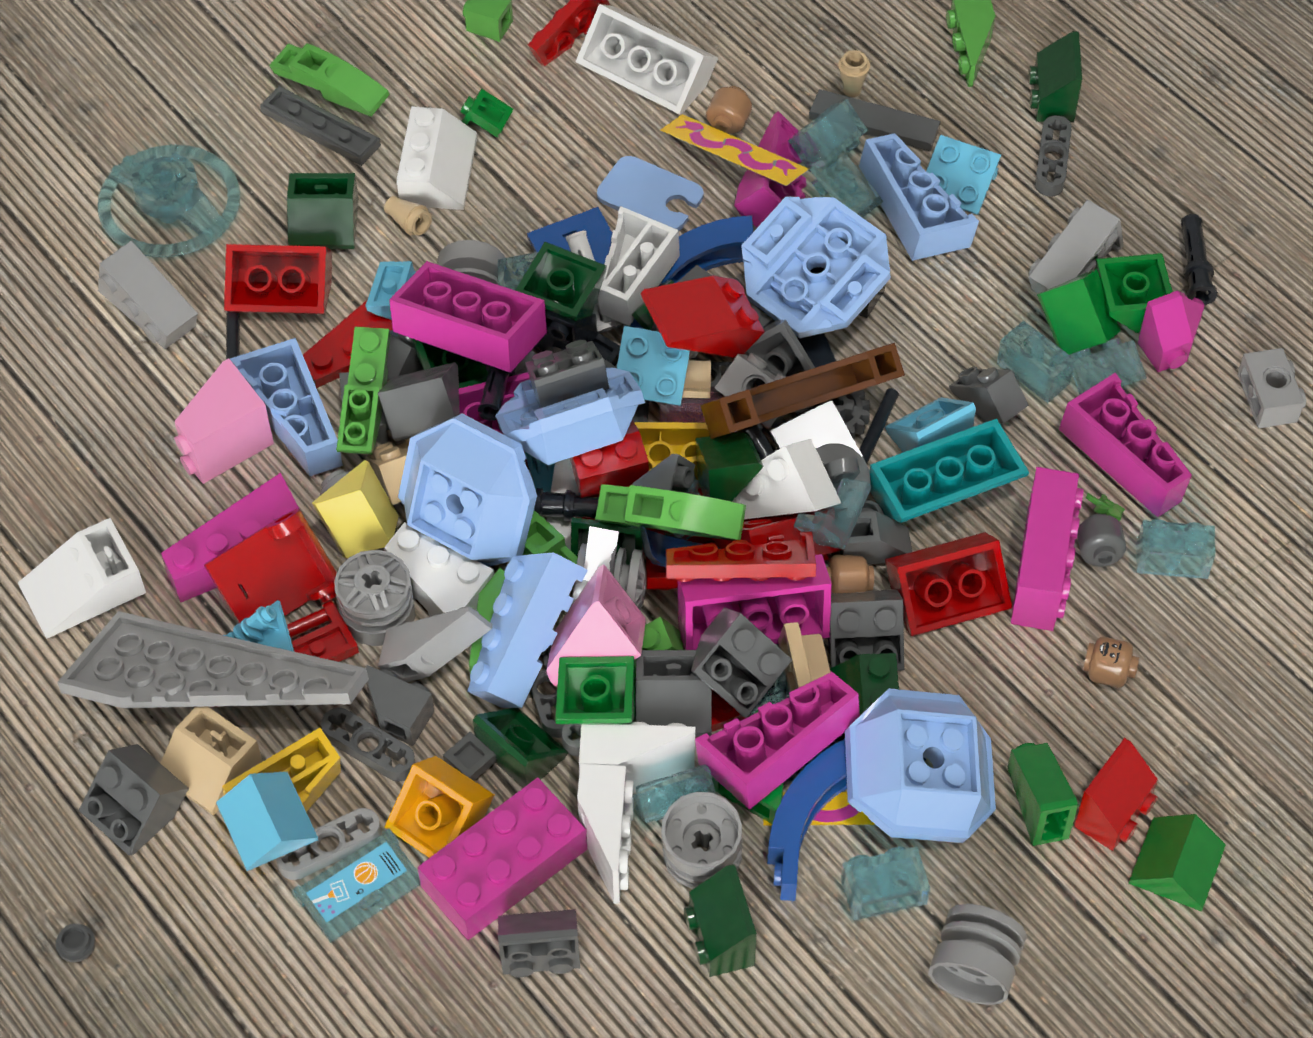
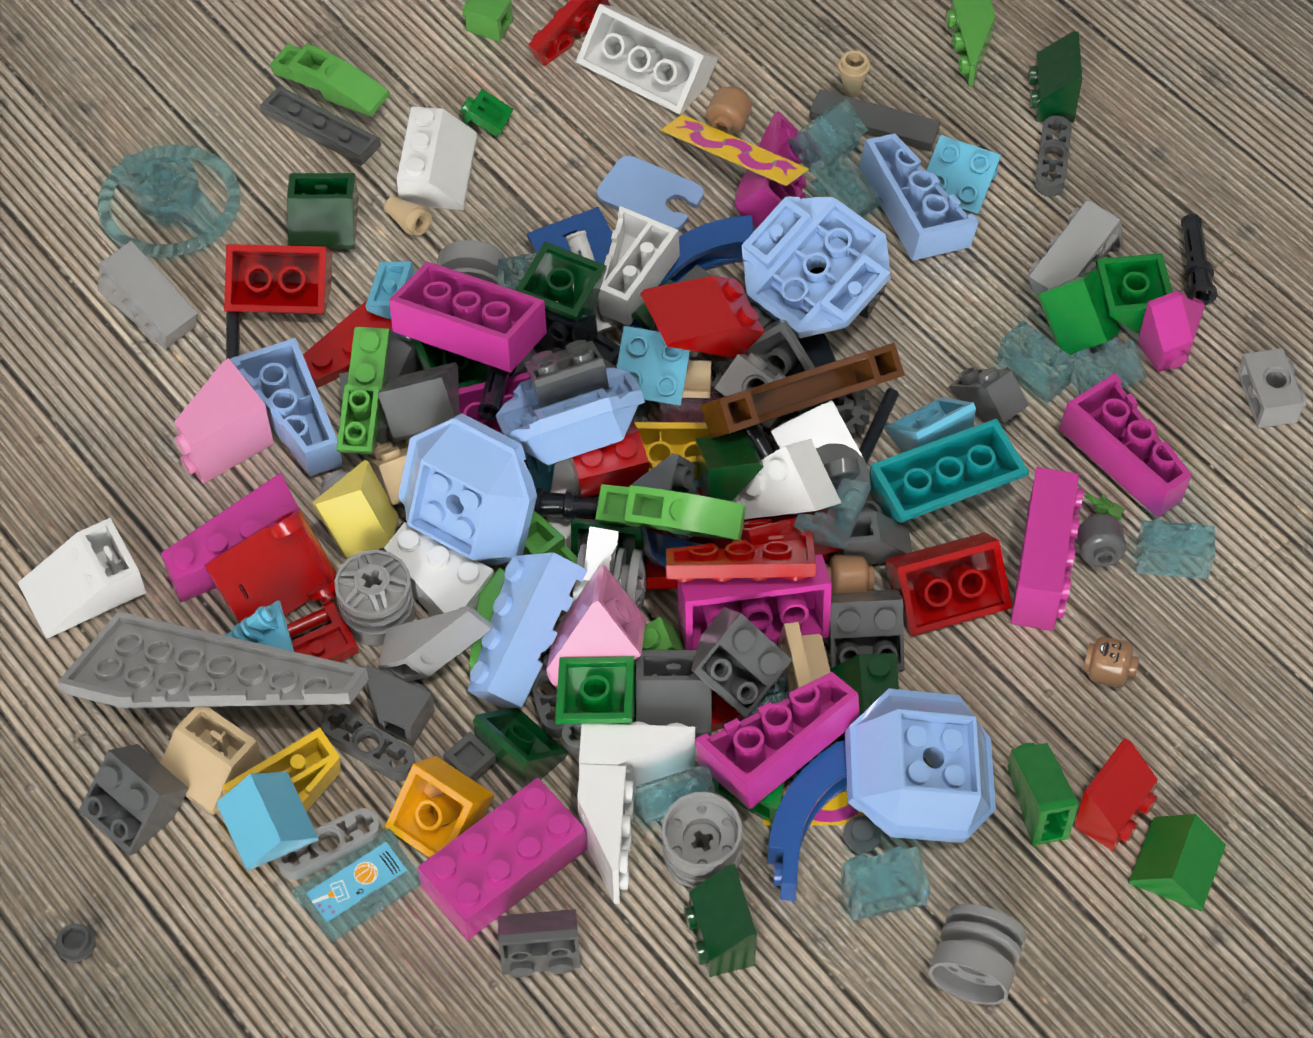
none -> dark grey plate [843,816,881,854]

